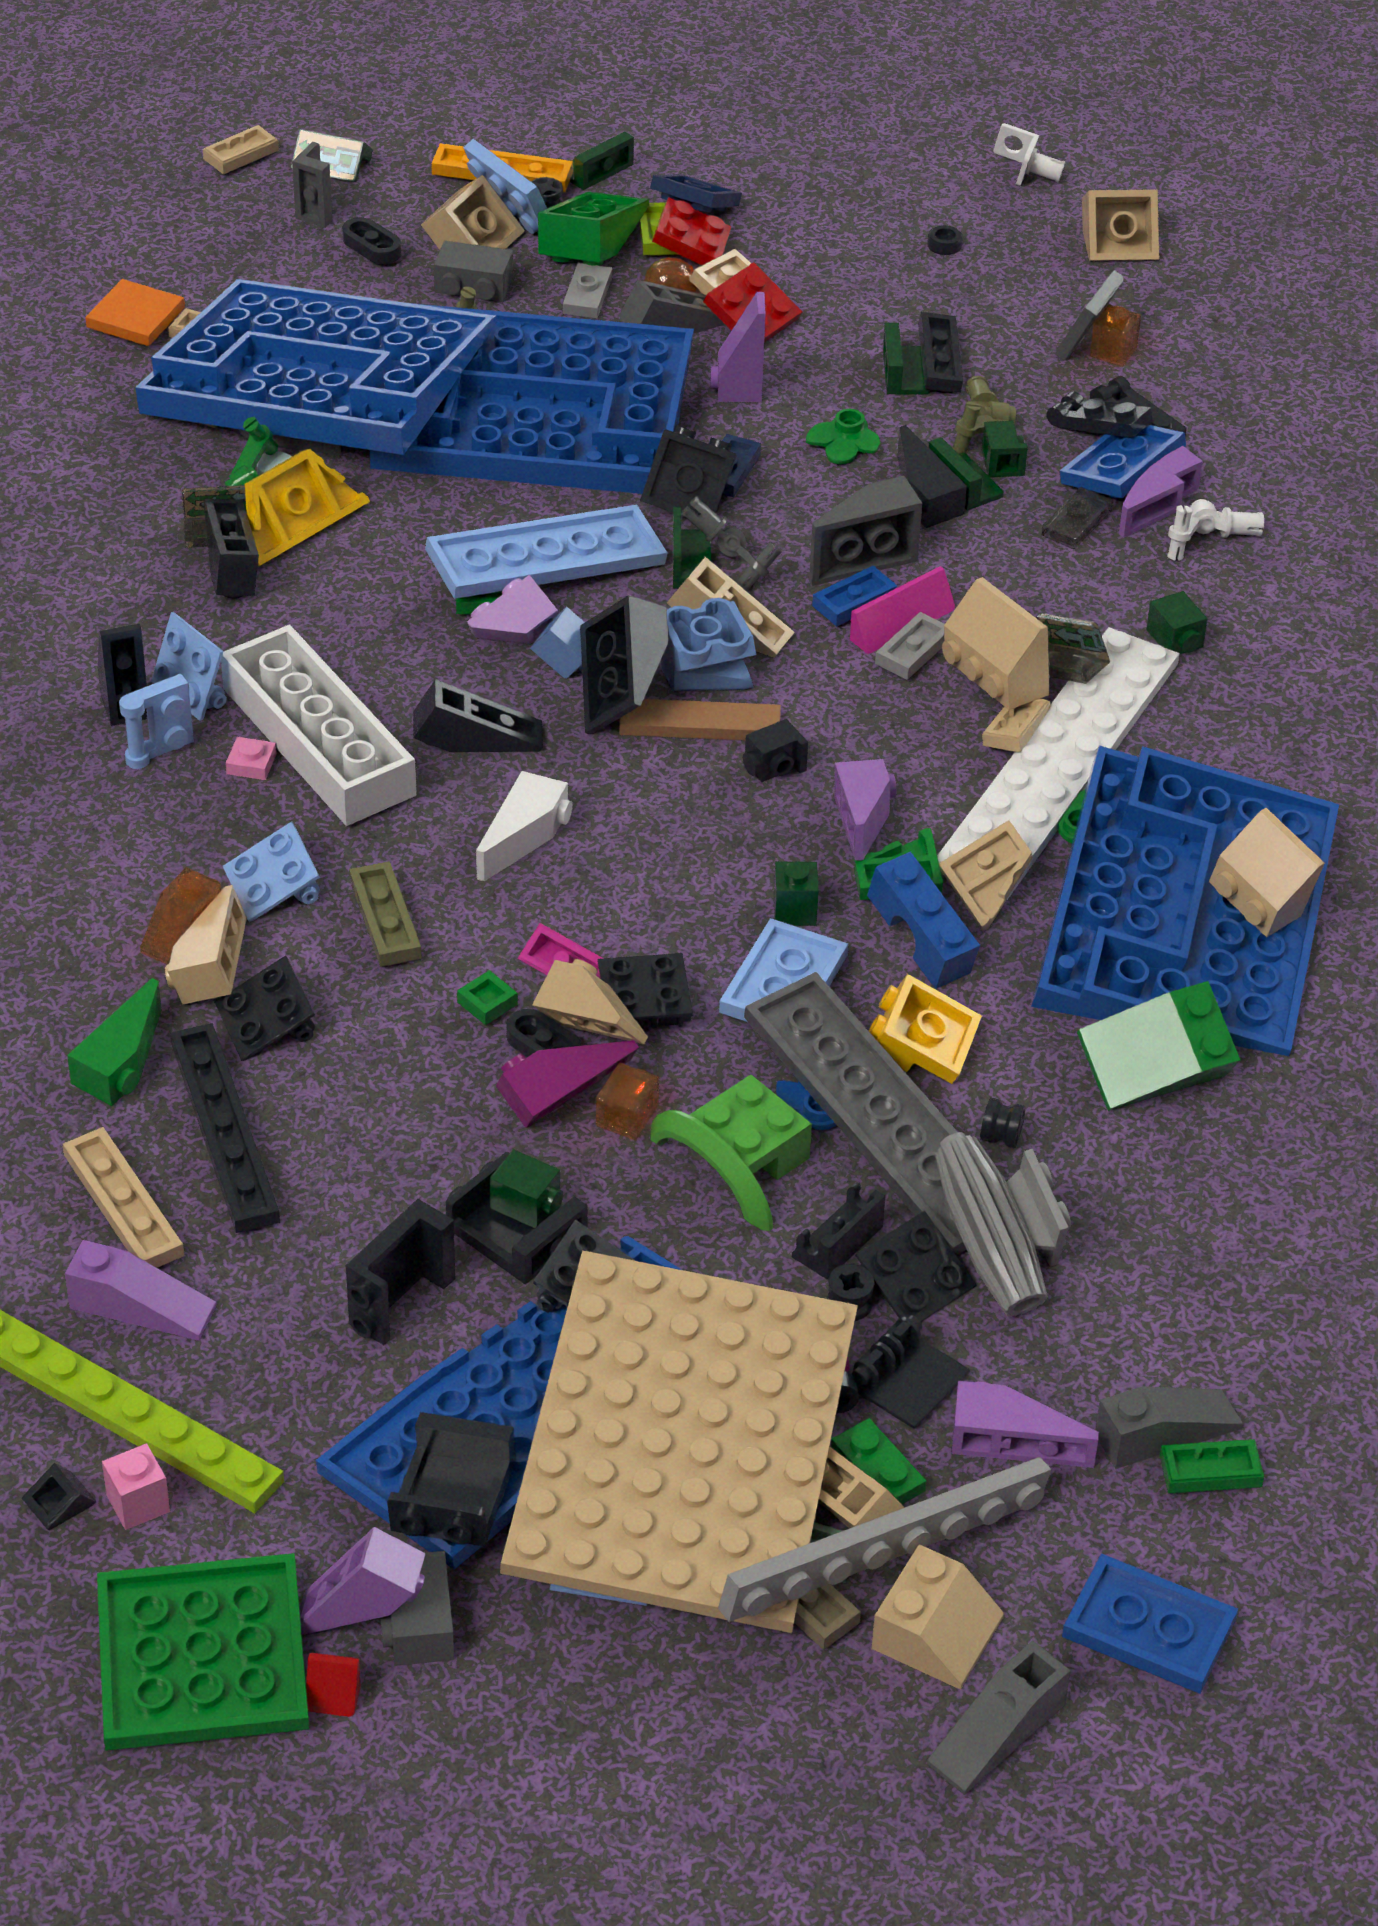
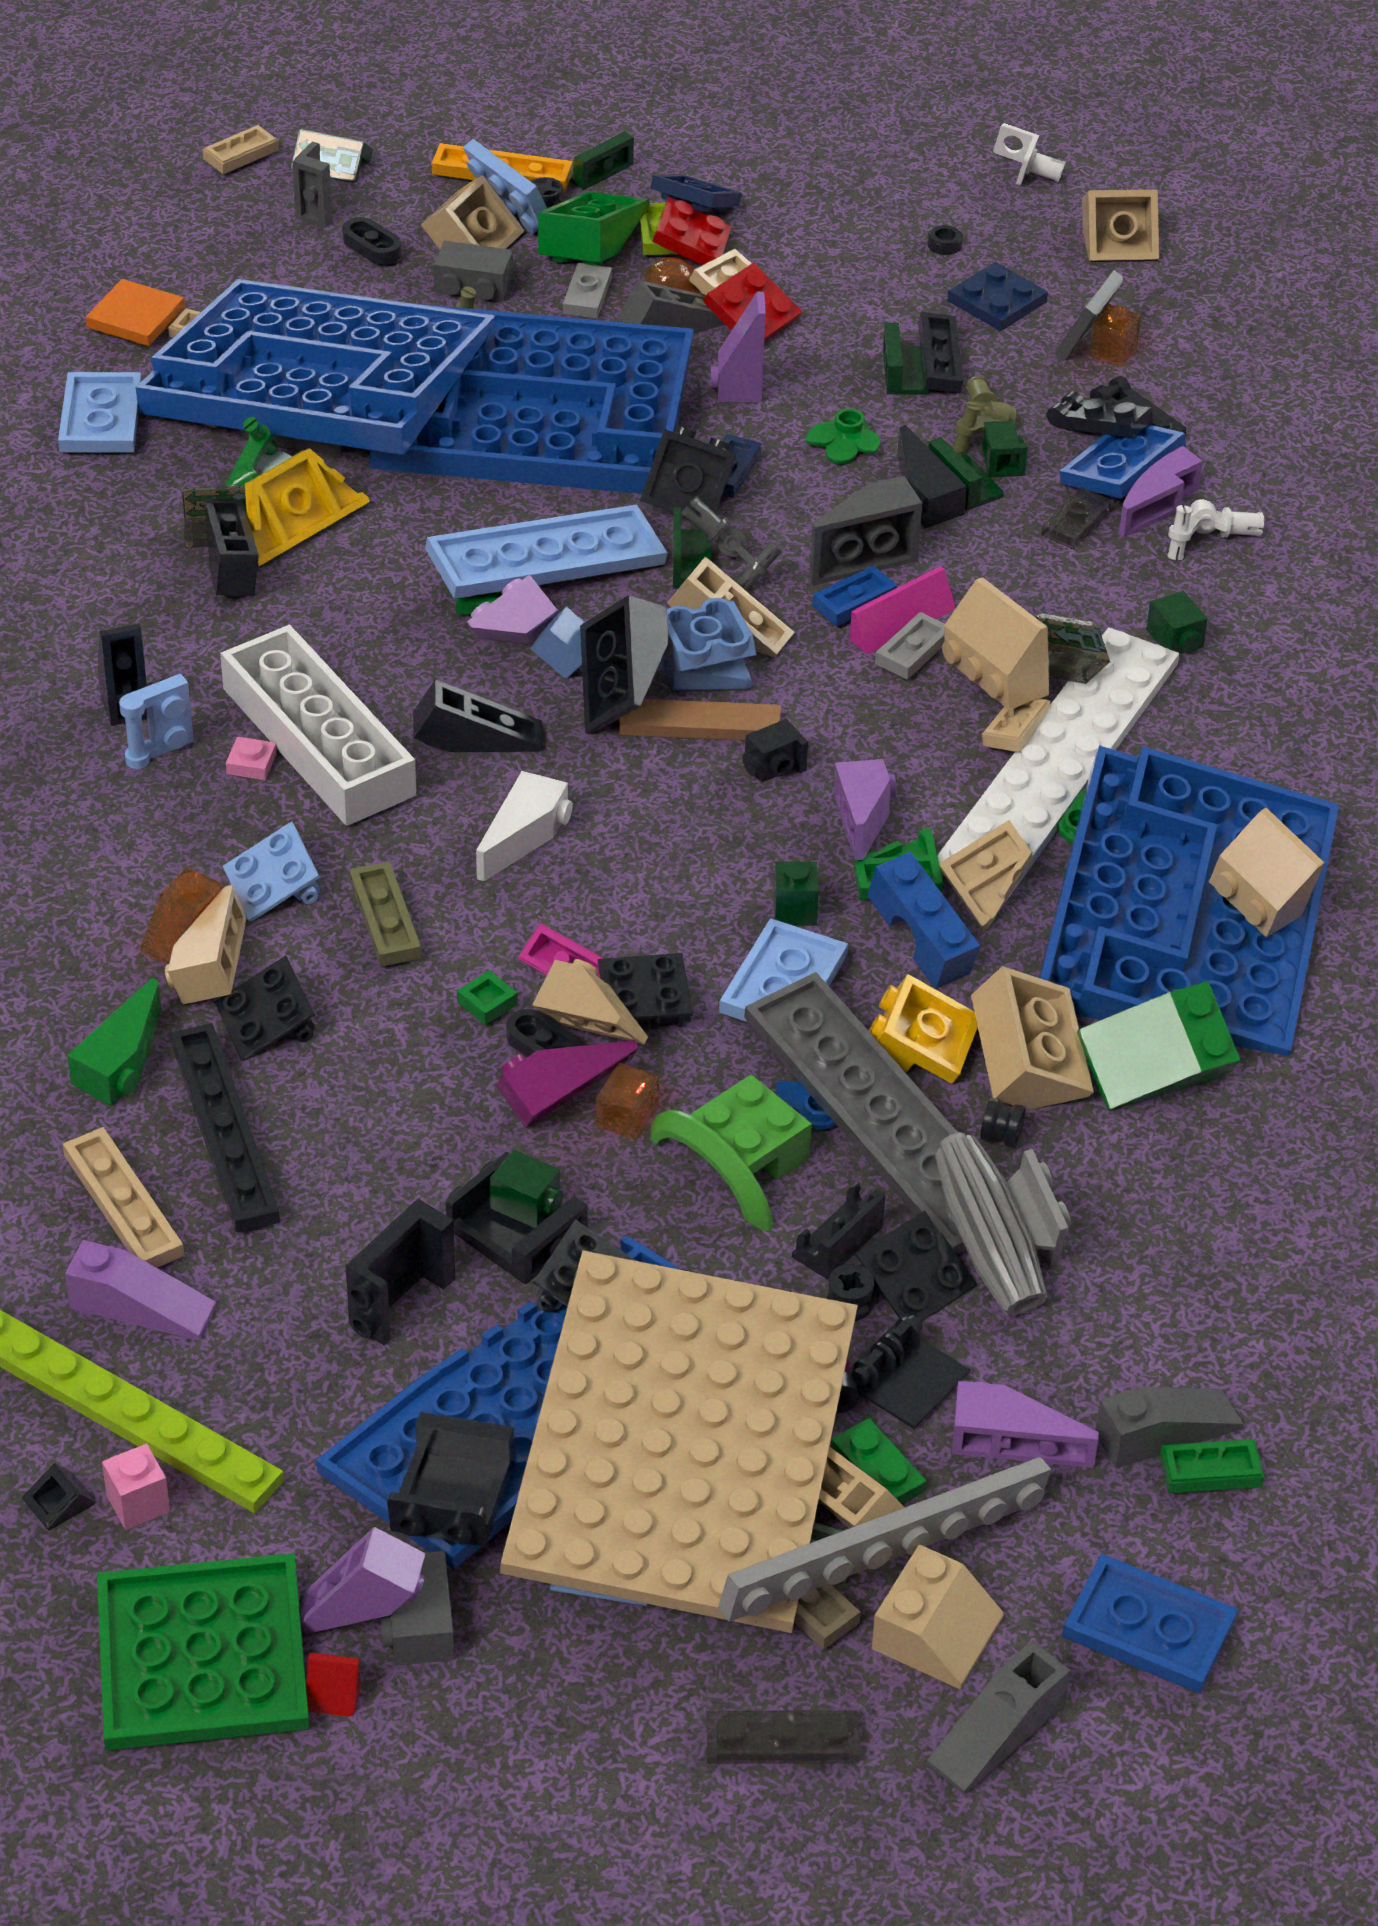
light blue hinge [151,612,226,721] -> none
none -> light blue plate [58,372,142,453]
none -> clear smoke plate [706,1710,860,1764]
none -> dark blue plate [947,262,1048,331]
none -> tan slope [971,966,1094,1109]

